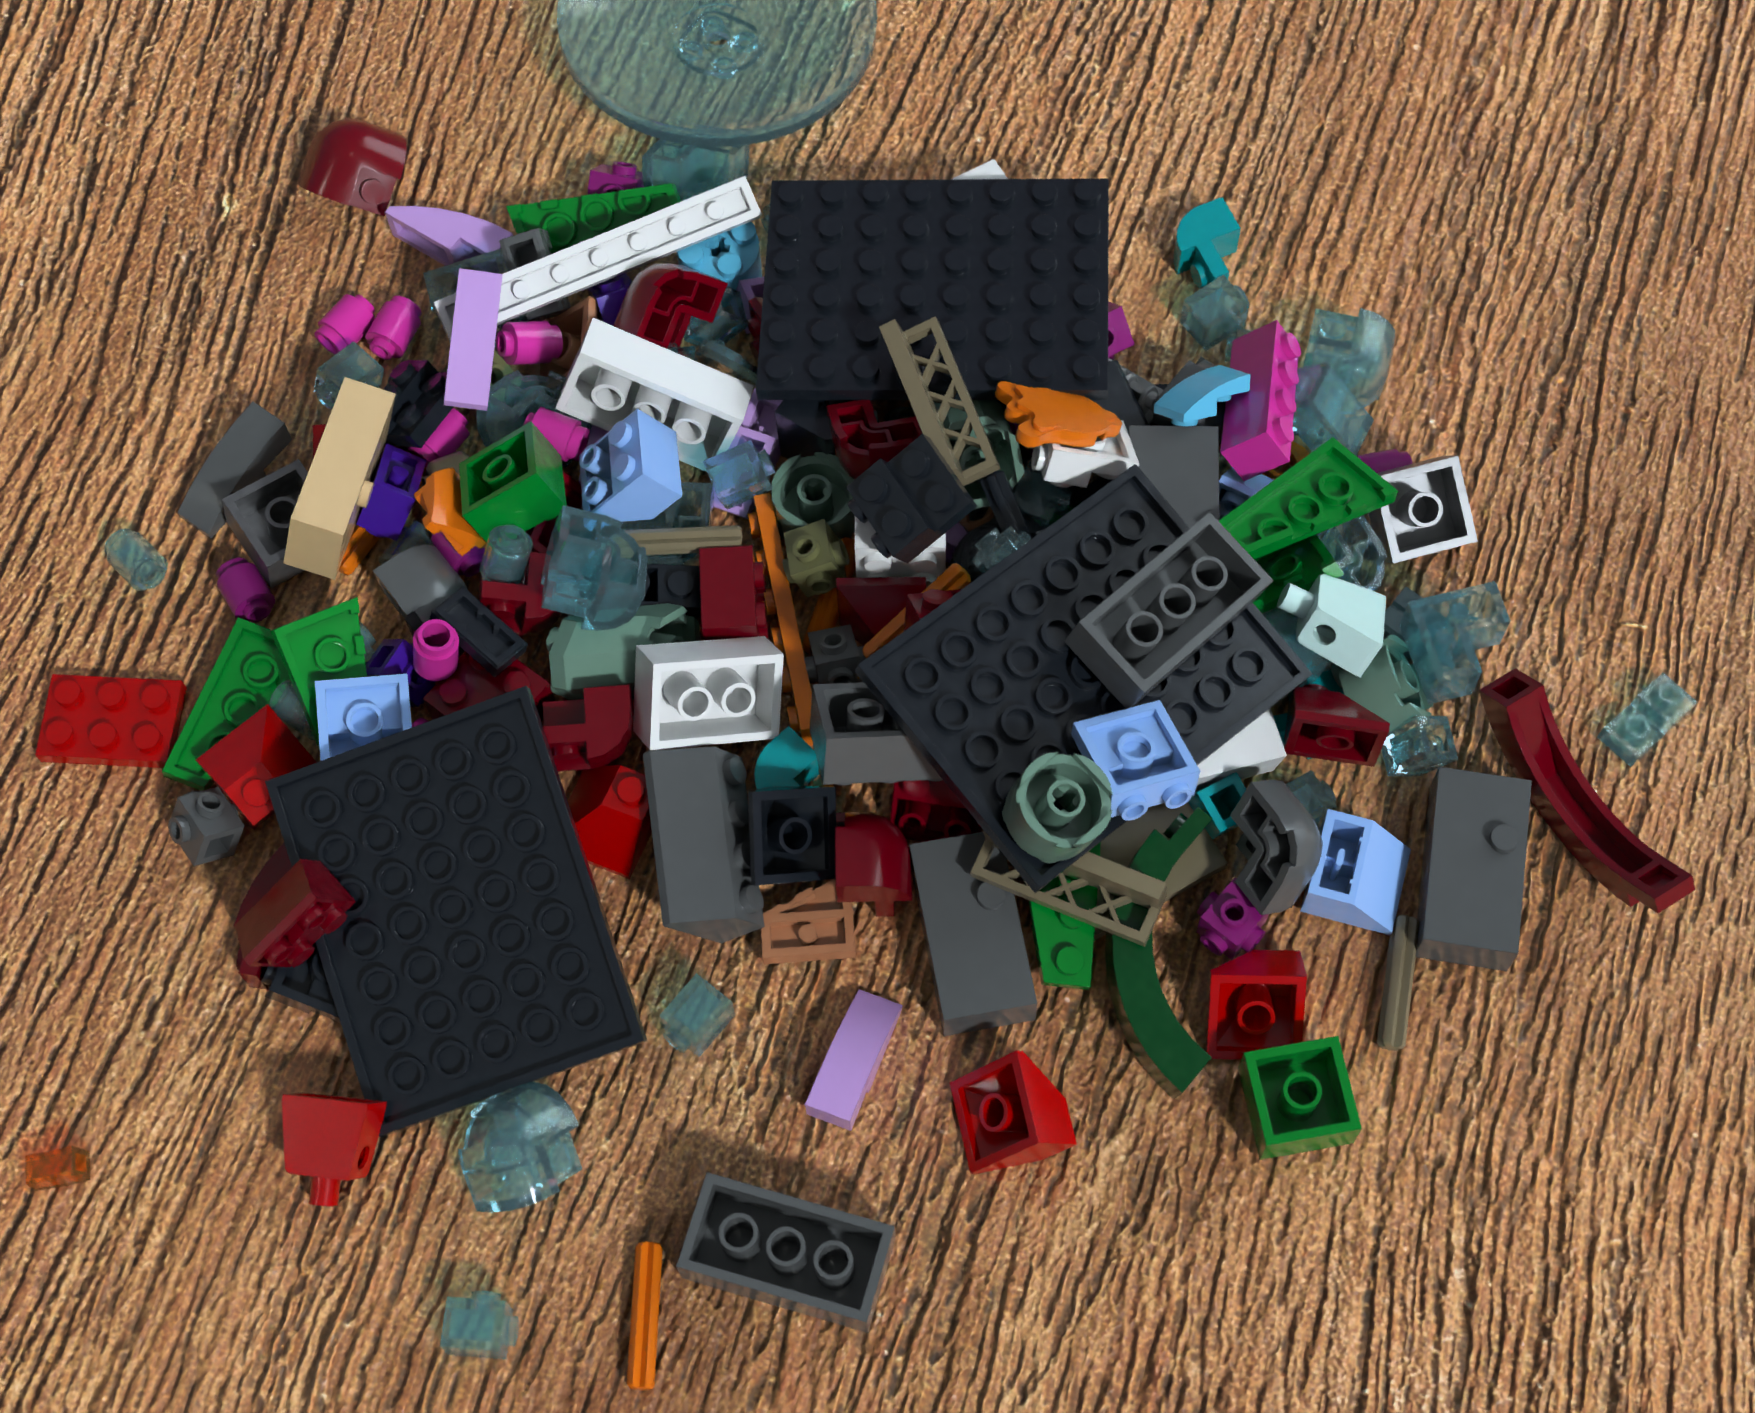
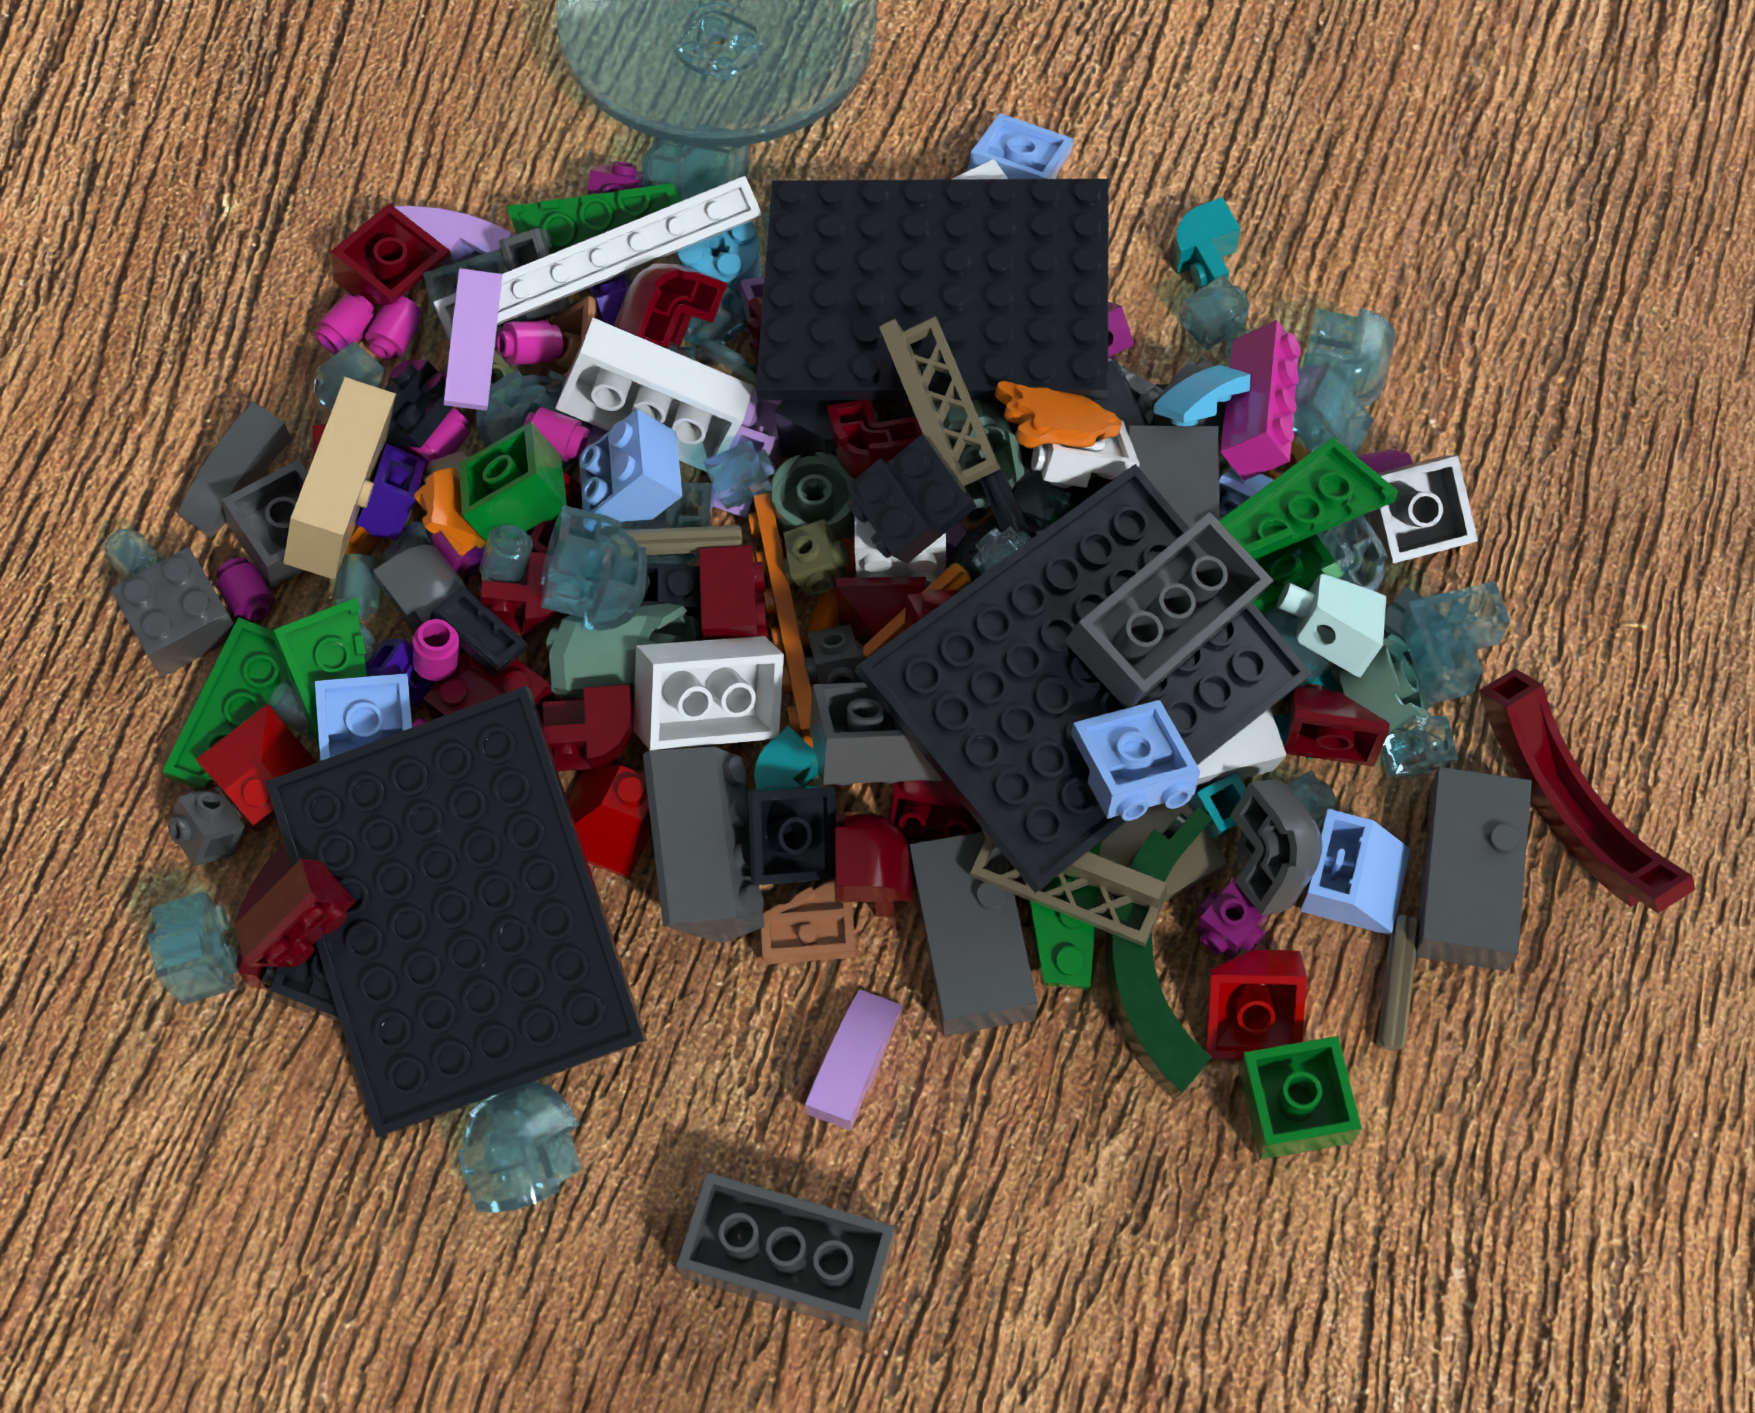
clear orange piece [25,1146,90,1191] -> none
red plate [35,674,187,768] -> none
red torso [282,1092,387,1206] -> none
dark red brick [298,118,407,217] -> none
clear light blue brick [440,1291,519,1360] -> none
orange axle [627,1241,663,1391] -> none
clear light blue brick [659,973,735,1057] -> none
red slope [950,1050,1077,1174] -> none
sand green brick [1002,752,1112,863] -> none
clear light blue slope [1597,672,1698,767] -> none
none -> flat silver brick [110,547,234,678]
none -> clear light blue brick [147,891,239,1006]
none -> dark red slope [330,203,450,305]
none -> clear light blue brick [335,554,380,621]
none -> light blue plate [968,113,1074,179]

